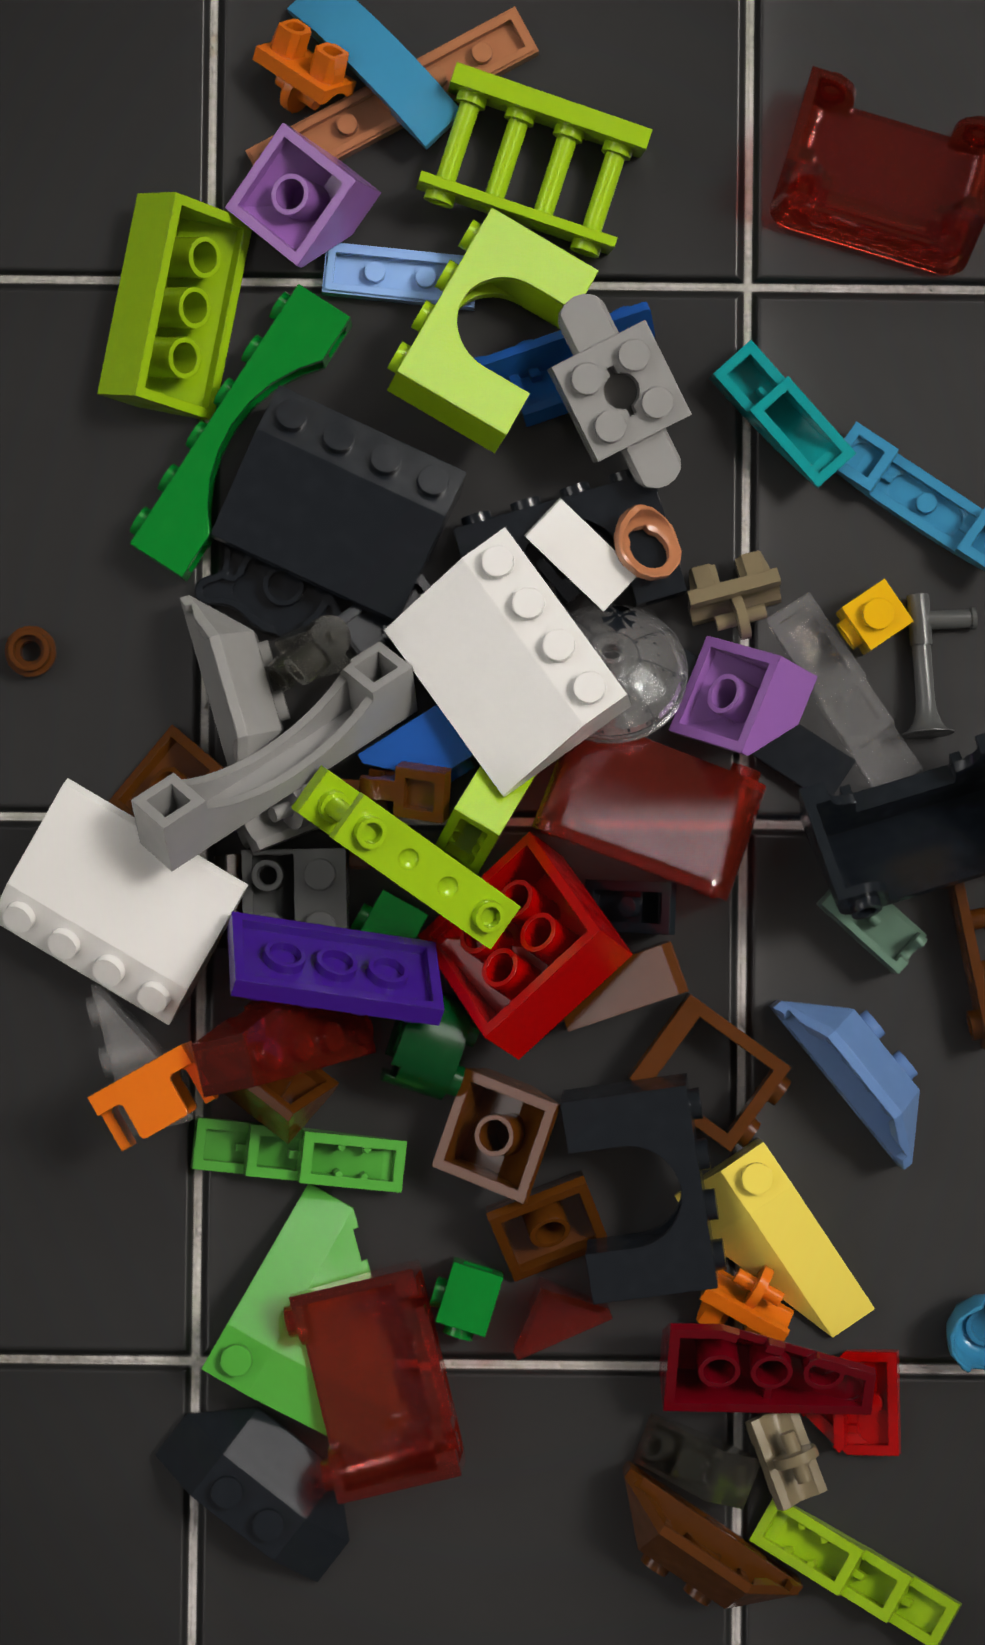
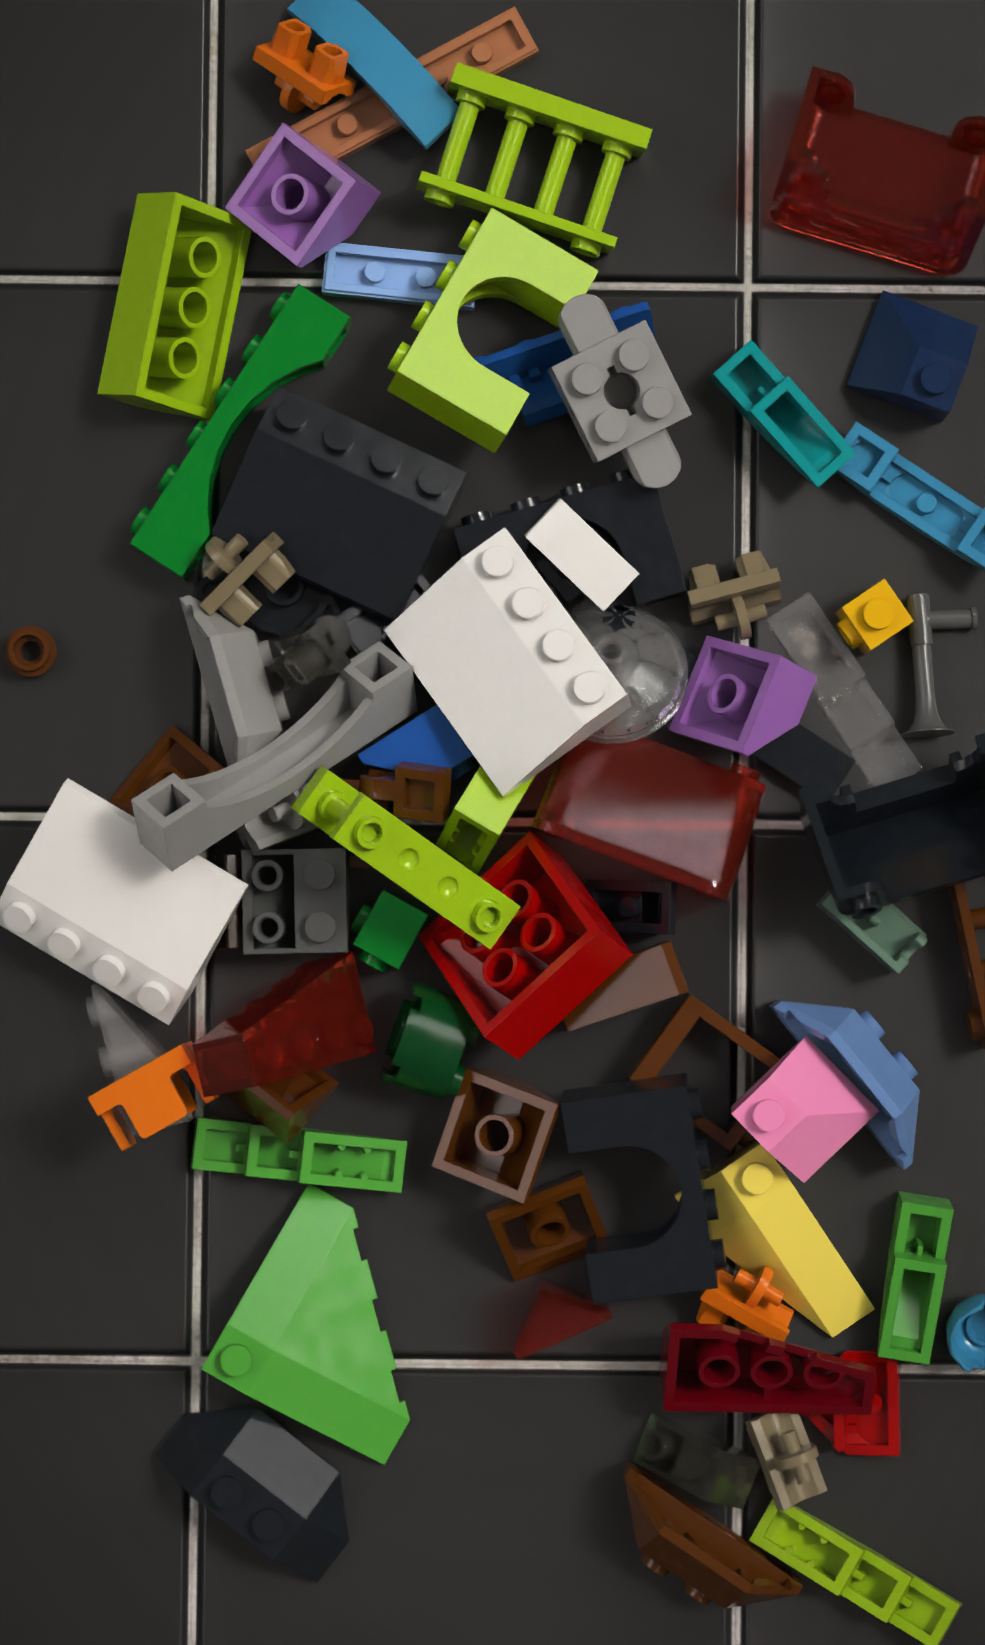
dark purple plate [227,911,445,1026] -> none
clear red windscreen [284,1259,466,1504] -> none
green brick [429,1256,504,1341] -> none
nougat piece [614,504,682,581] -> none
none -> dark tan hips [200,531,296,627]
none -> bright pink slope [731,1035,879,1183]
none -> dark blue slope [846,290,978,422]
none -> bright green slope [877,1191,954,1365]

